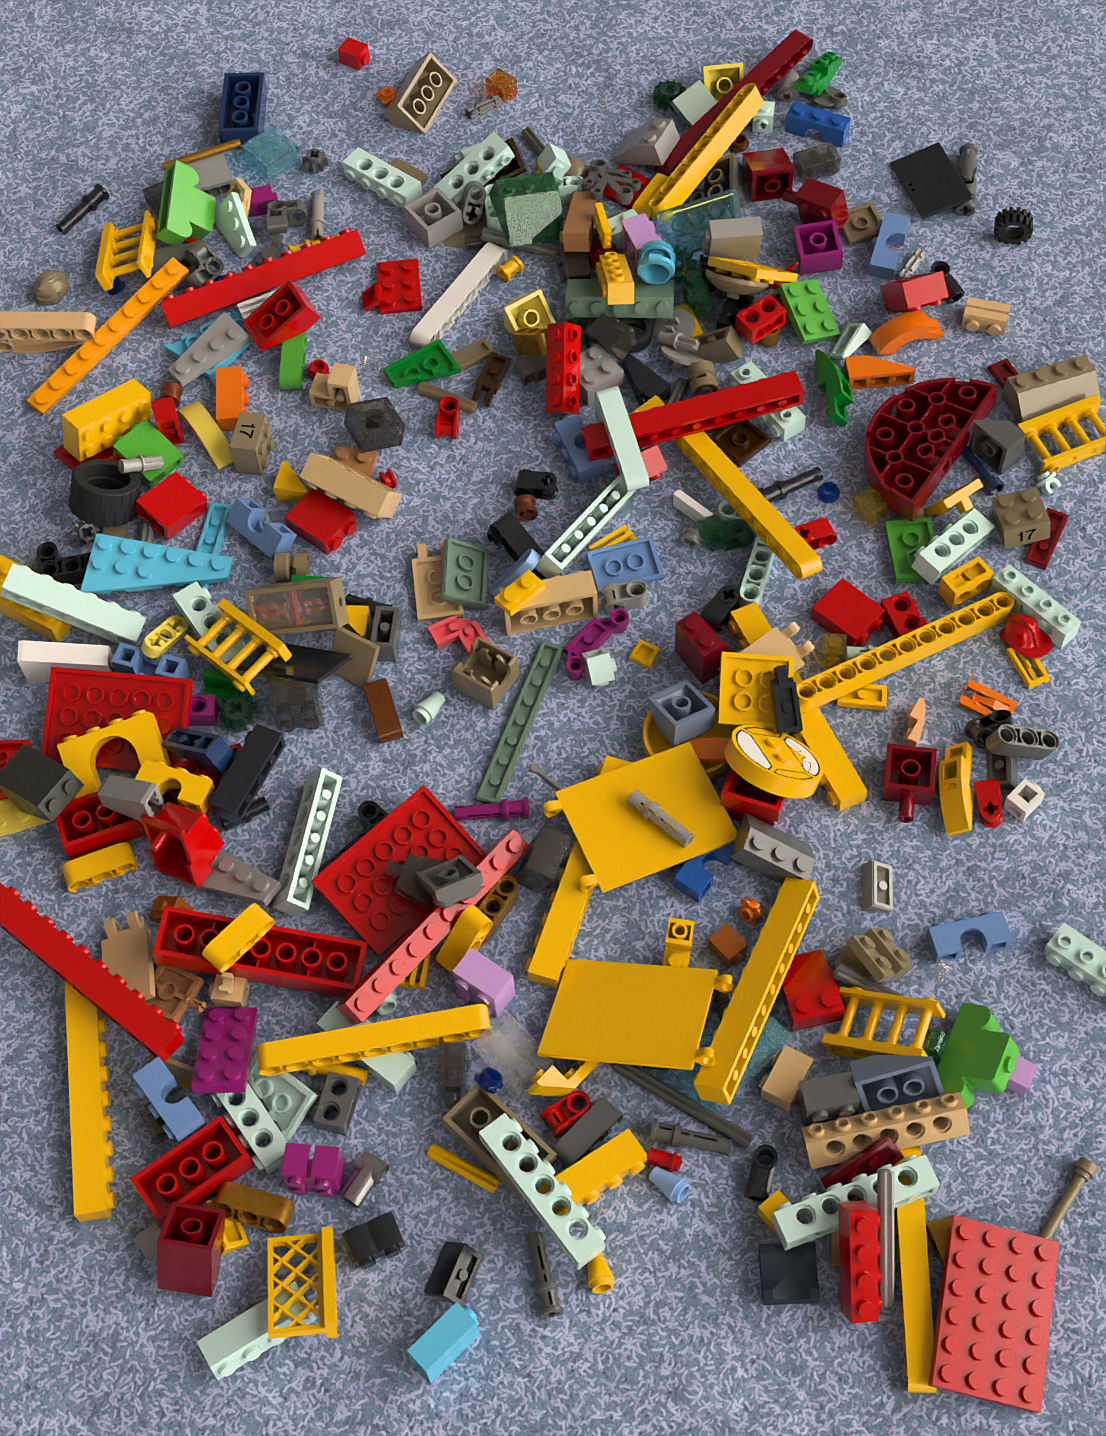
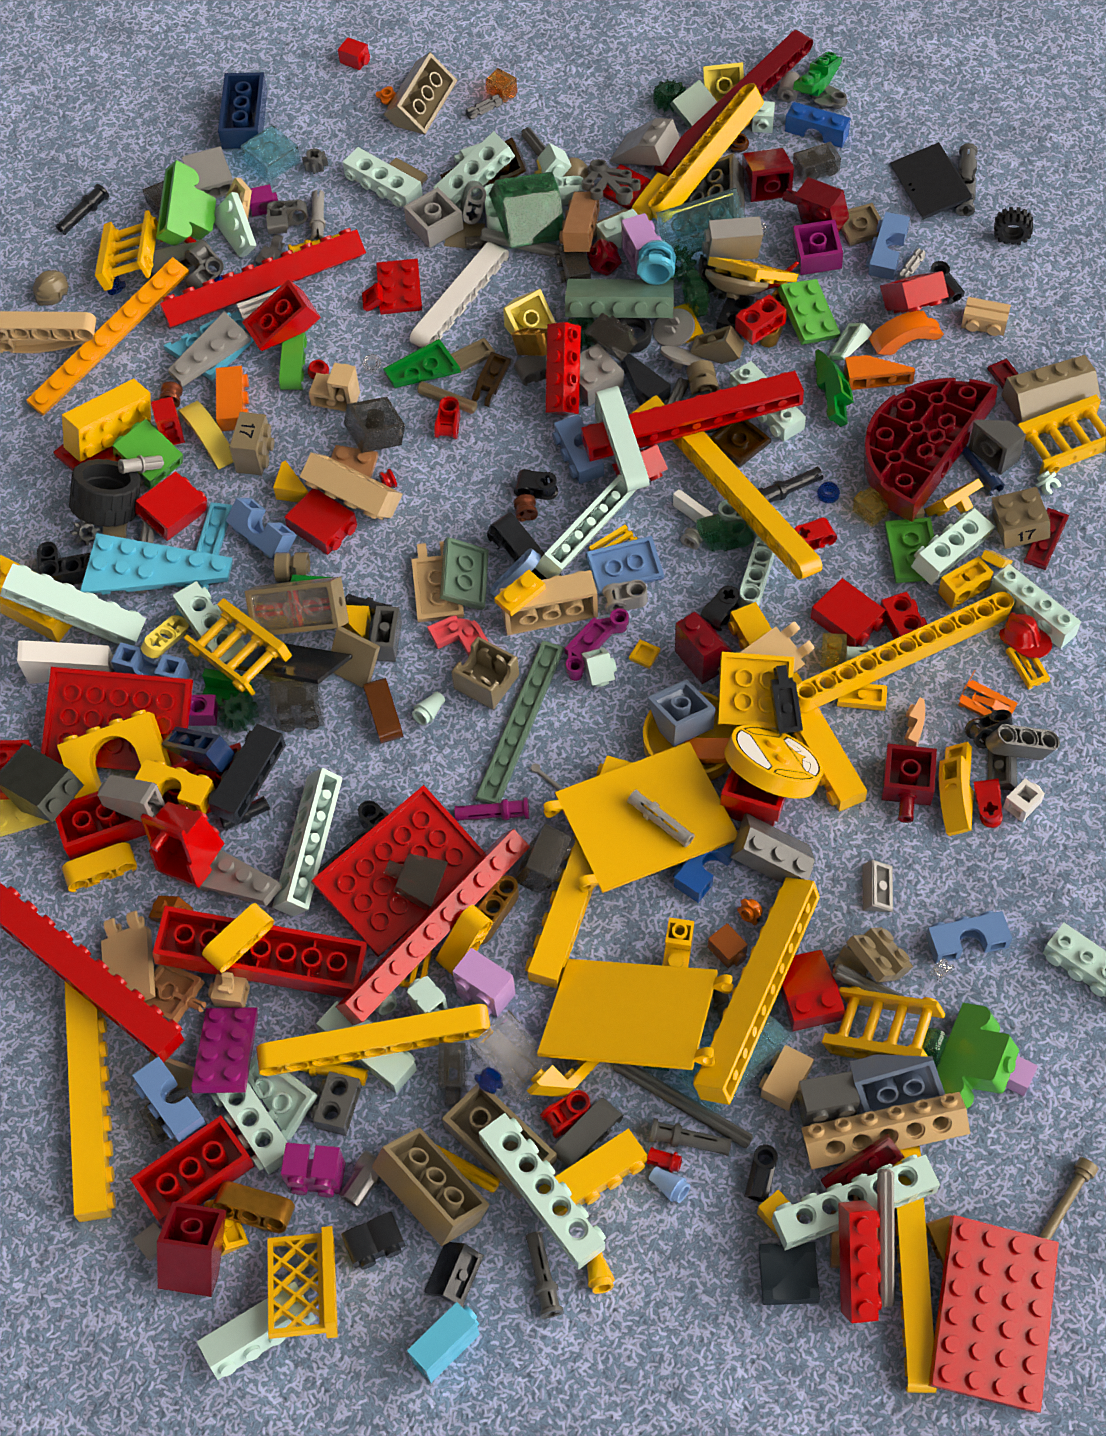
pearl gold bar [161,138,241,171] -> none
dark grey slope [416,855,483,908] -> none
yellow bush [496,255,524,282] -> none
yellow tile [593,202,612,249] -> none
yellow brick [595,252,634,305] -> none
light grey axle [657,330,700,352] -> none
none -> dark tan brick [372,1127,490,1247]
none -> light aqua brick [407,976,448,1015]
none -> yellow tile [981,550,1013,568]

